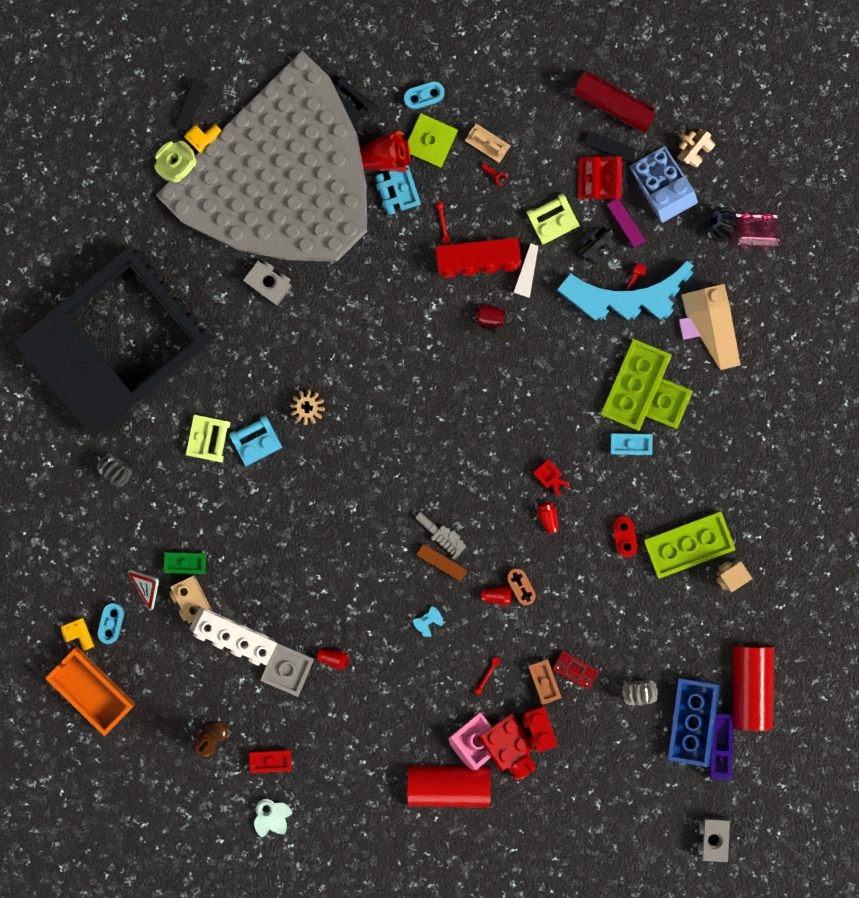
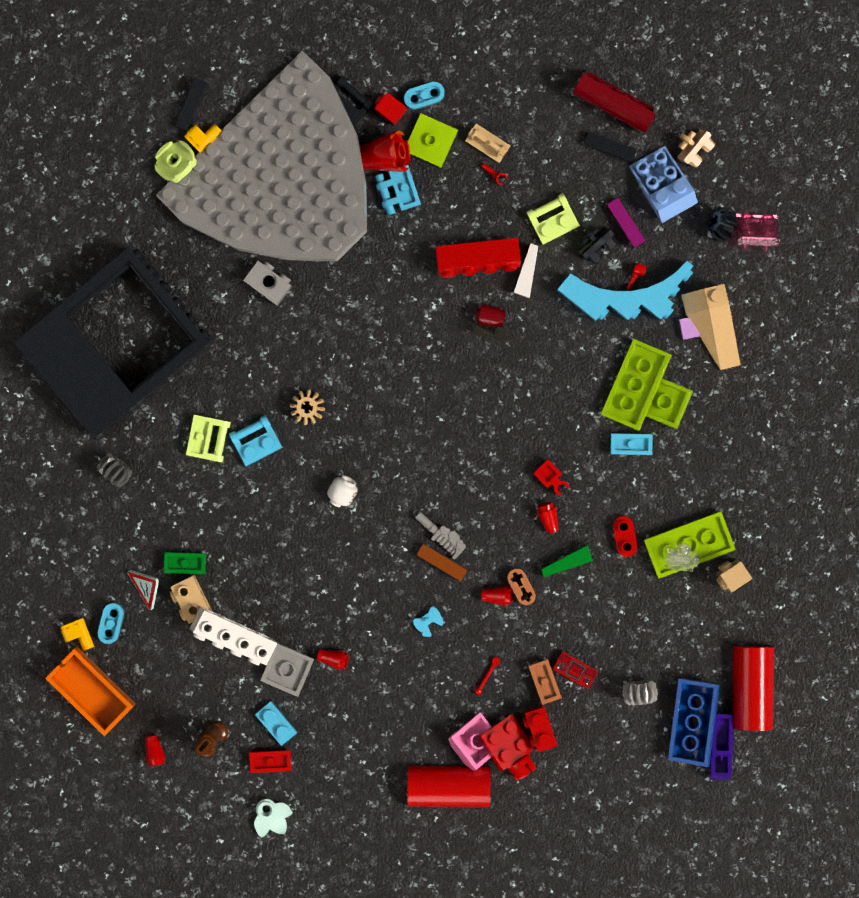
red hinge [436,202,450,244] -> none
red slope [578,156,622,199] -> none
light grey brick [698,816,730,862] -> none
none -> red cone [145,735,166,767]
none -> medium azure plate [255,701,297,746]
none -> white head [327,475,358,507]
none -> red brick [374,92,407,126]
none -> green piece [541,545,593,577]
none -> clear brick [665,543,698,572]

